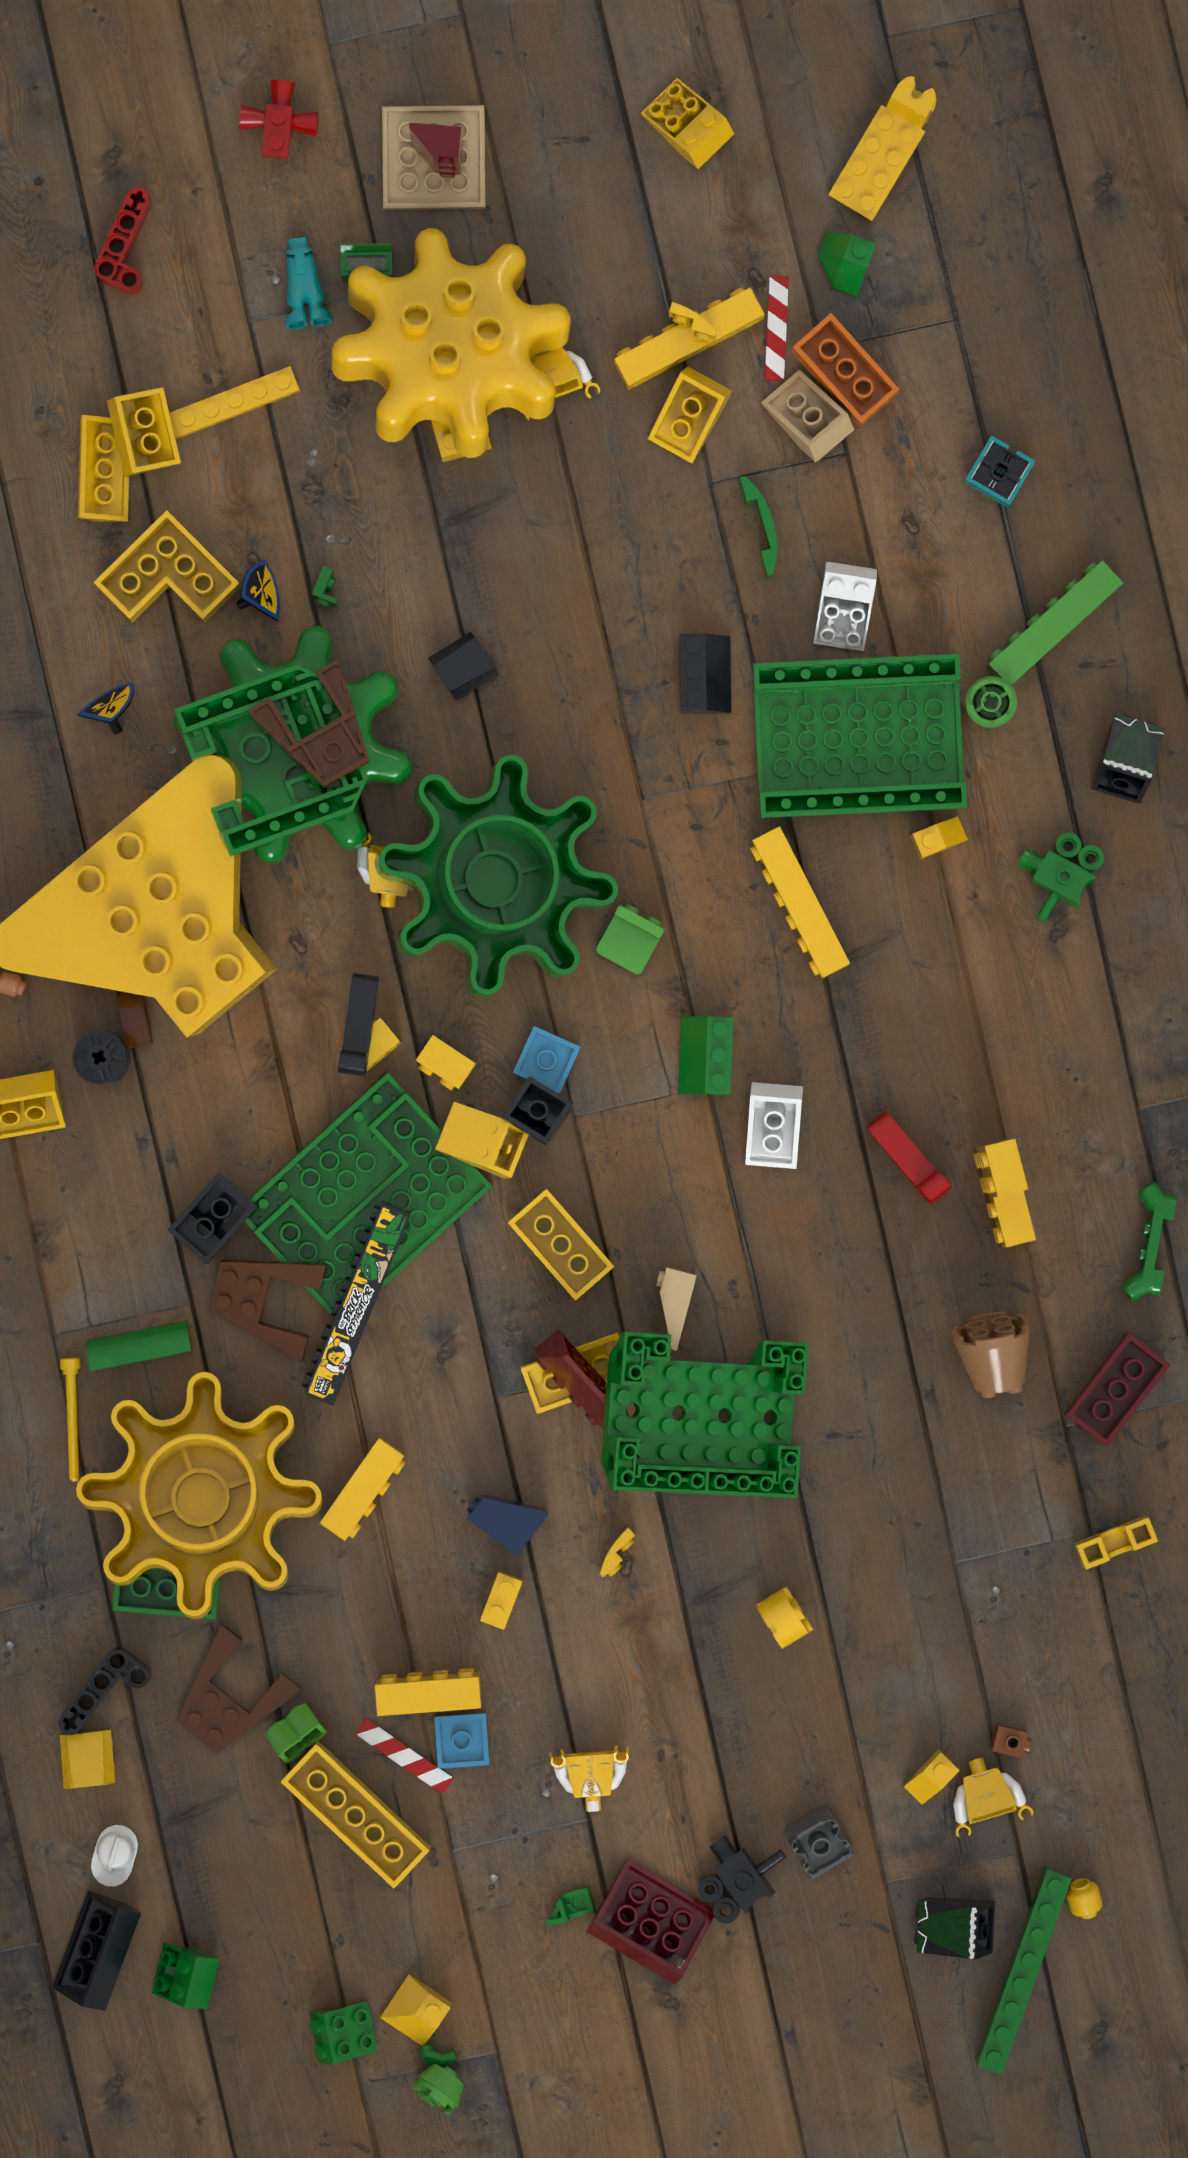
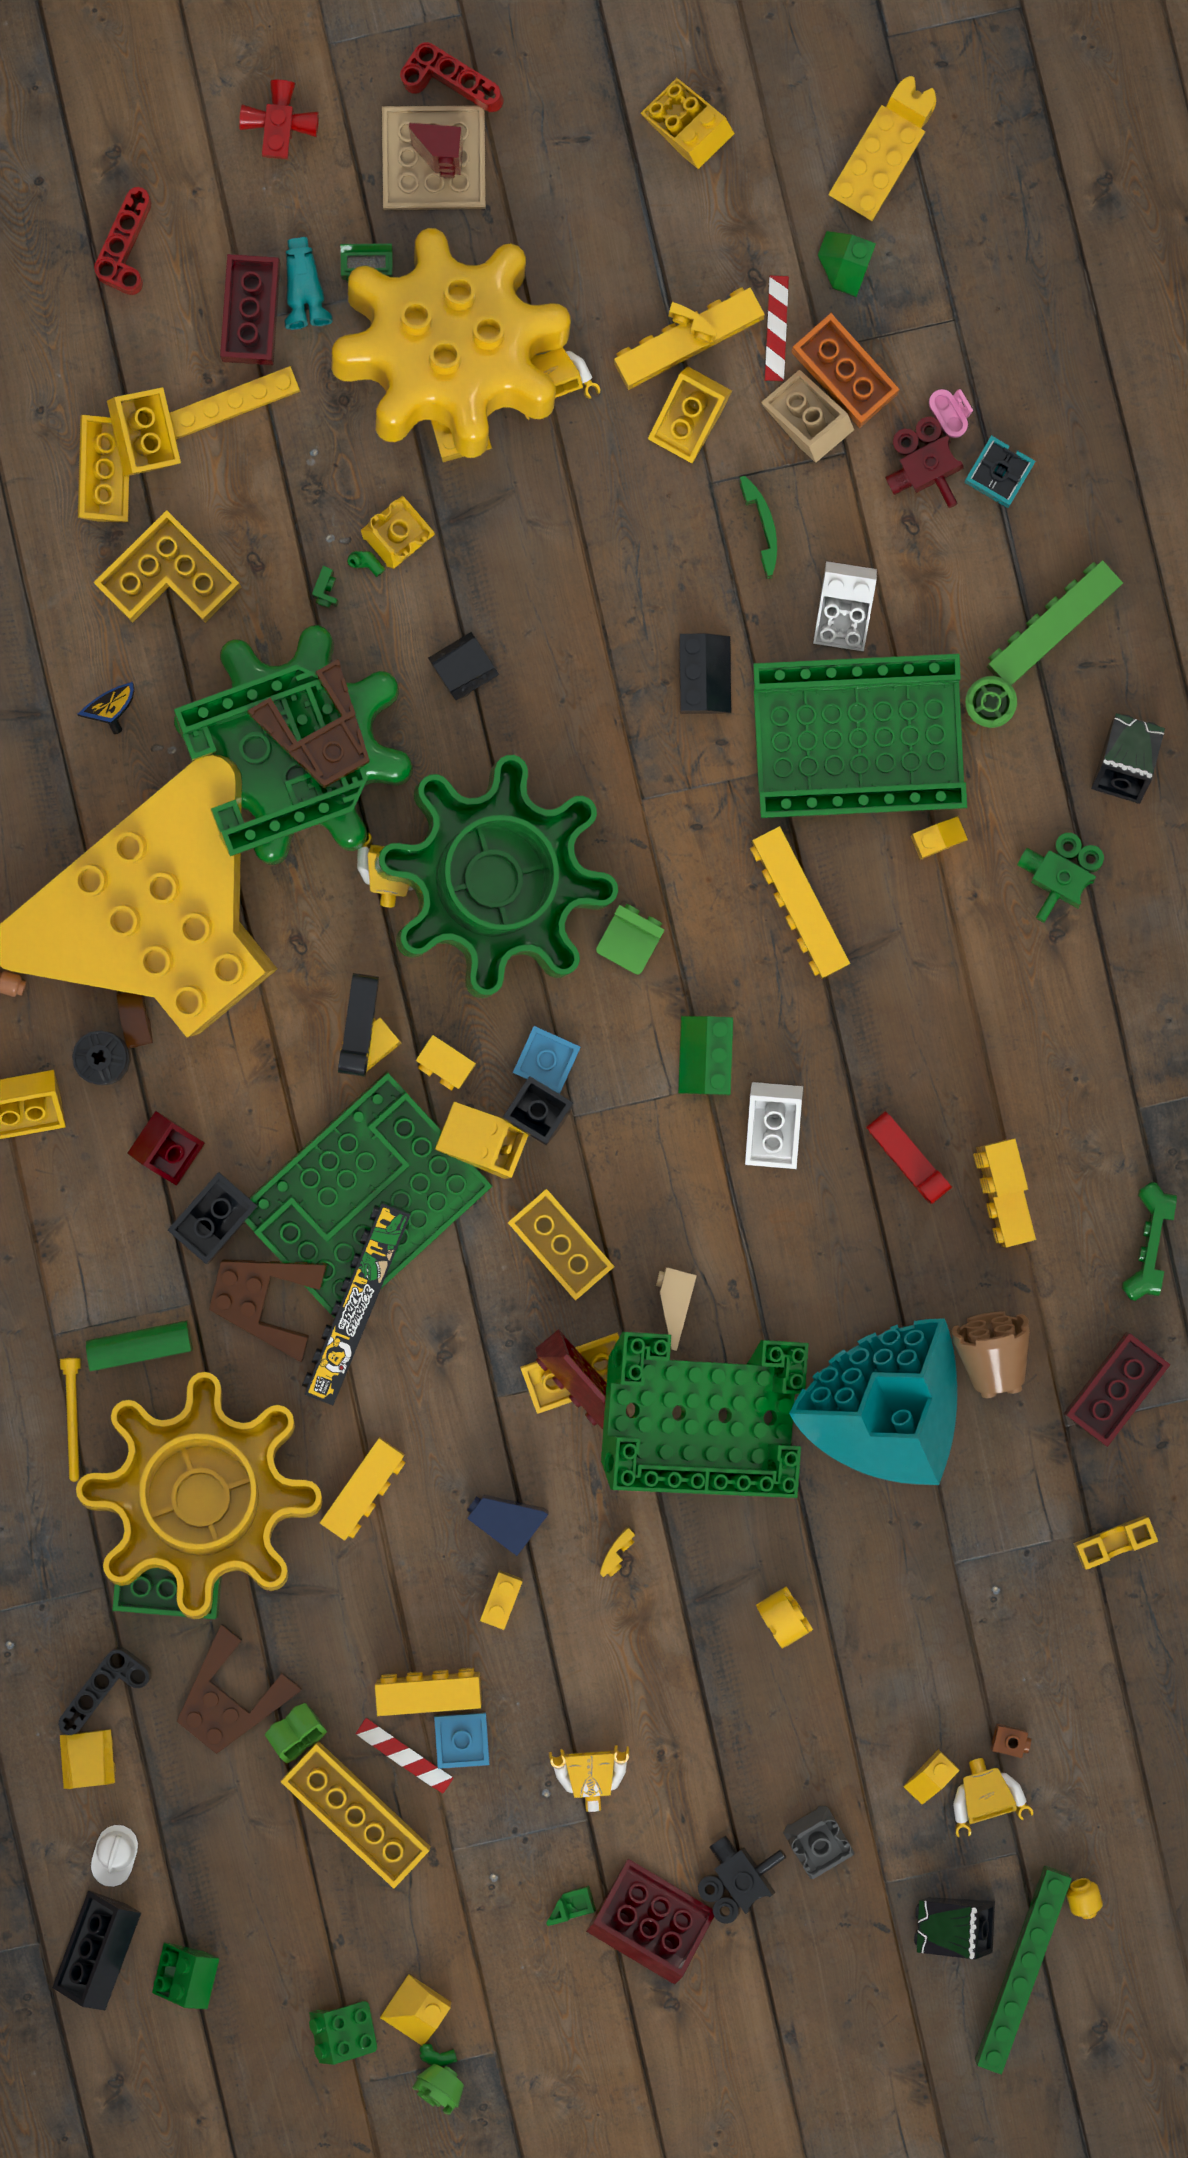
shield [237,560,280,621] -> none
none -> dark red slope [127,1111,205,1186]
none -> dark red brick [220,254,281,365]
none -> green arm [347,551,386,577]
none -> yellow slope [361,496,435,569]
none -> red beam [400,42,504,112]
none -> teal brick [789,1319,957,1485]
none -> dark red piece [885,417,964,508]
none -> bright pink bracket [929,389,973,438]

